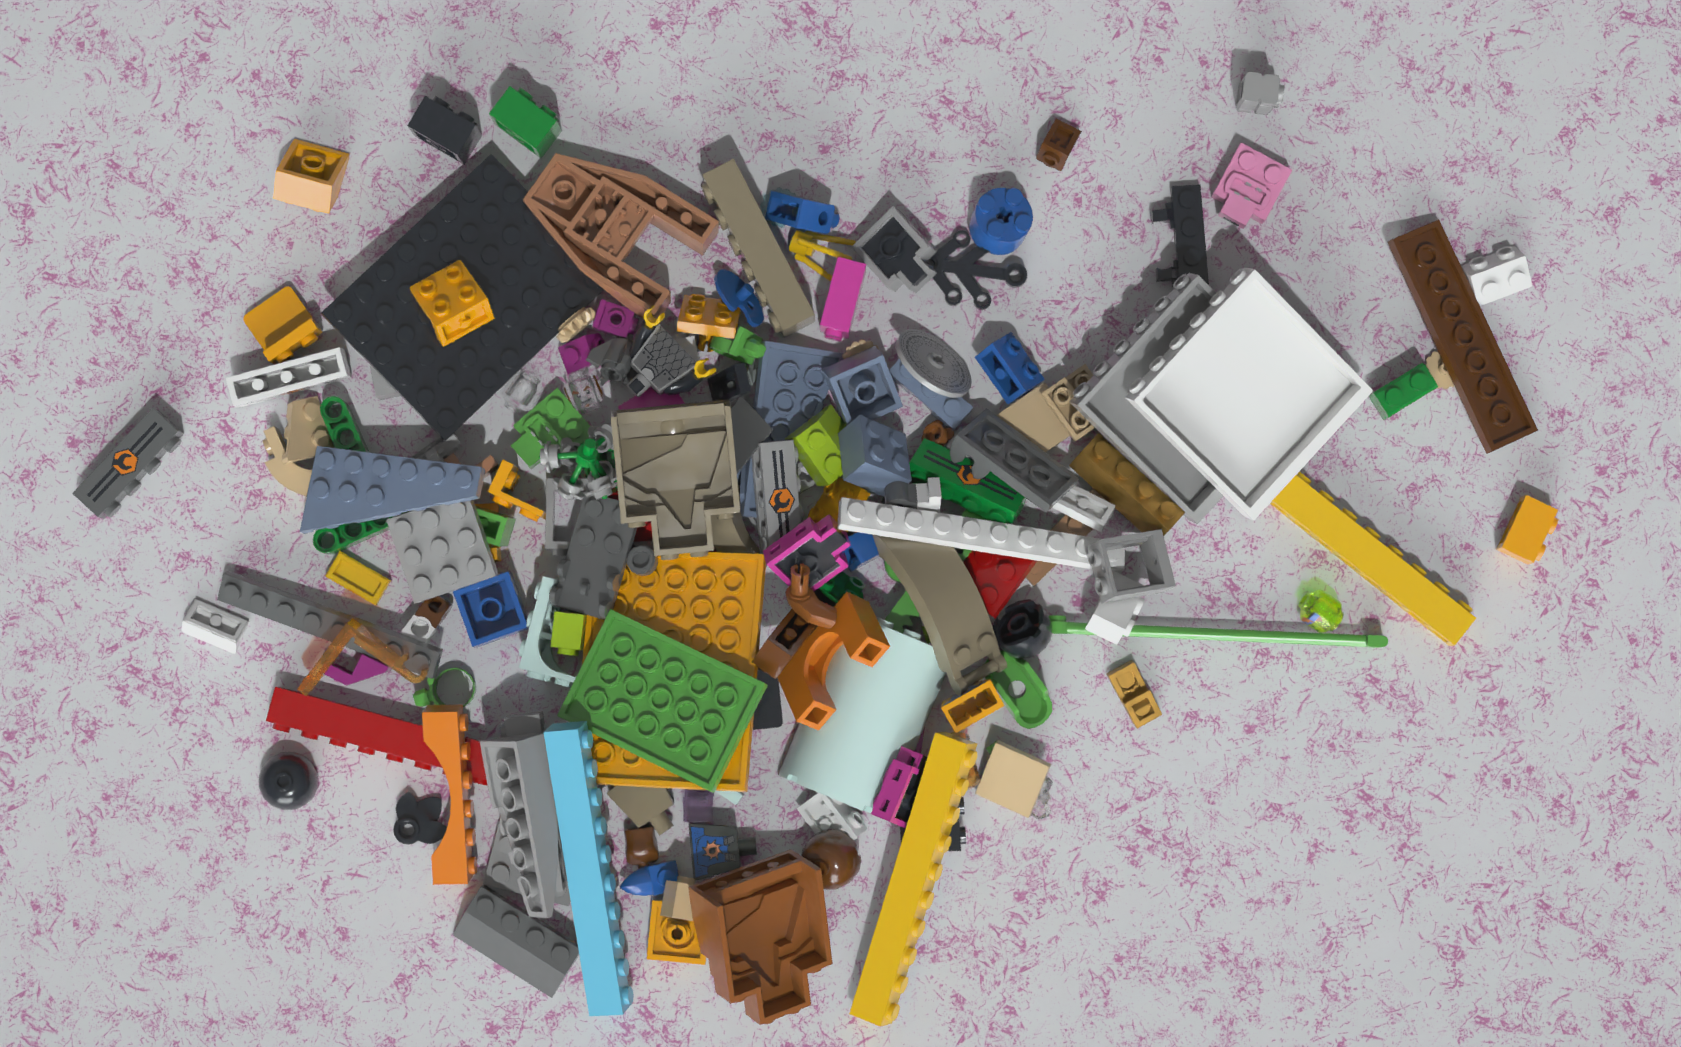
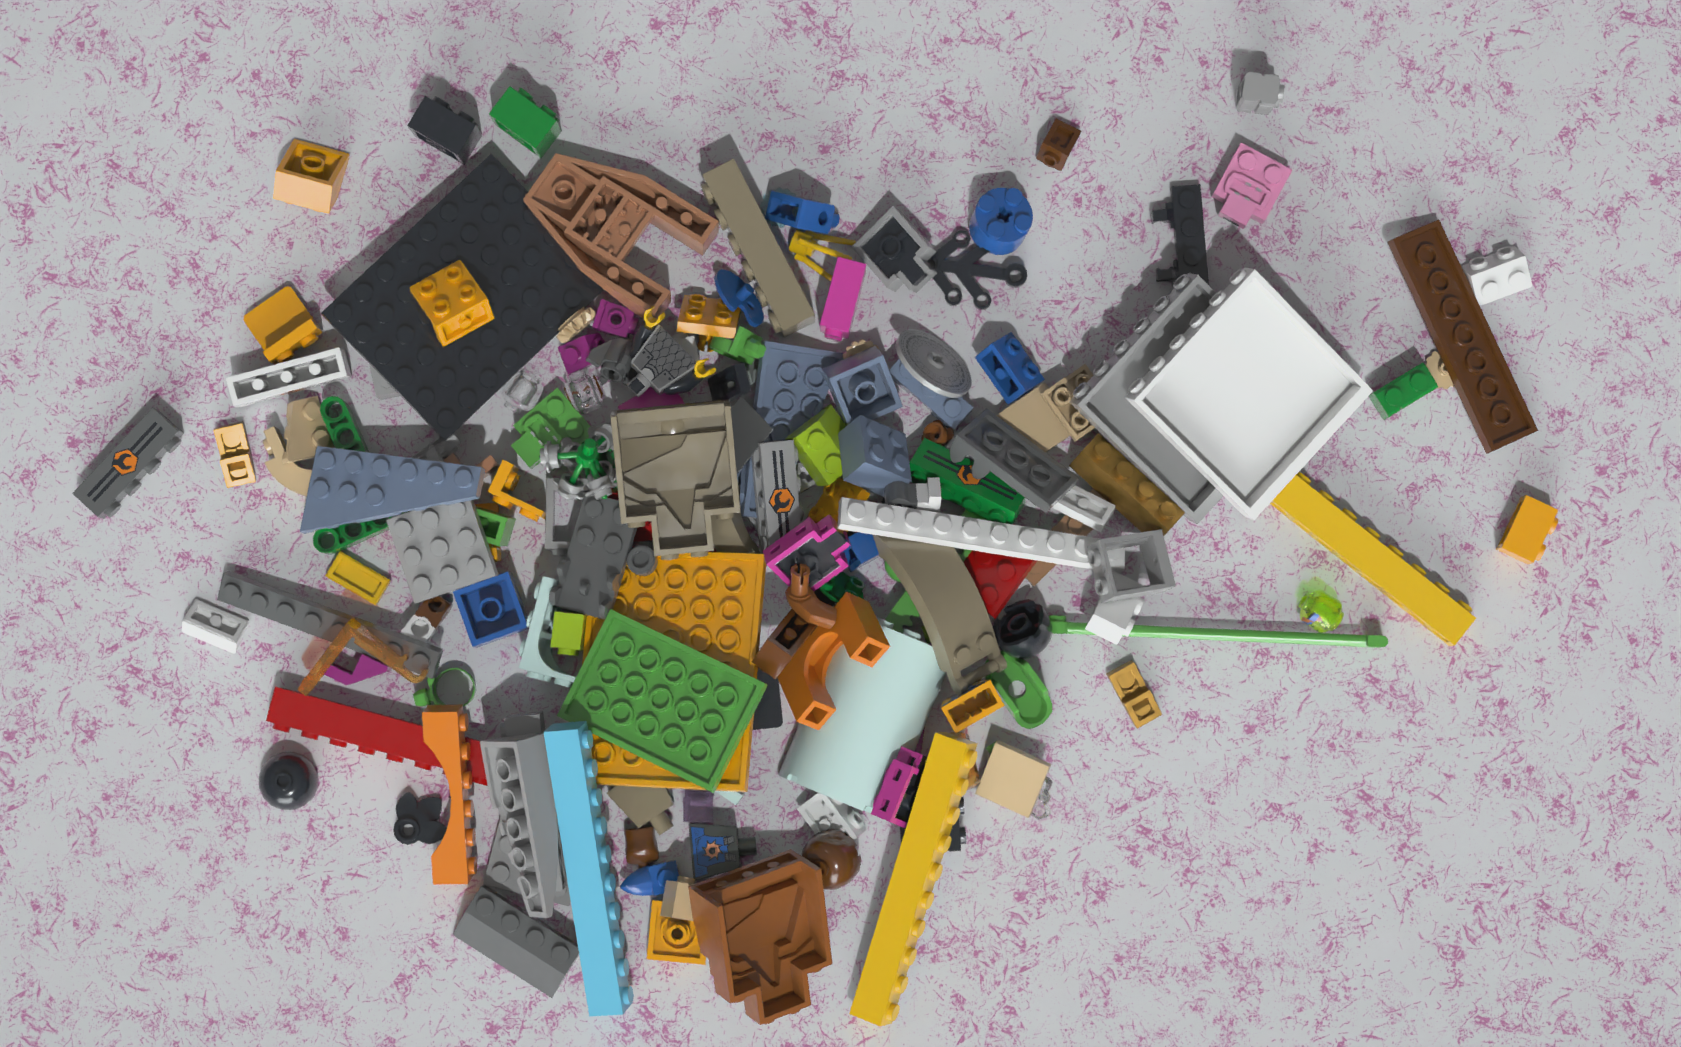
none -> slope [213,421,256,488]

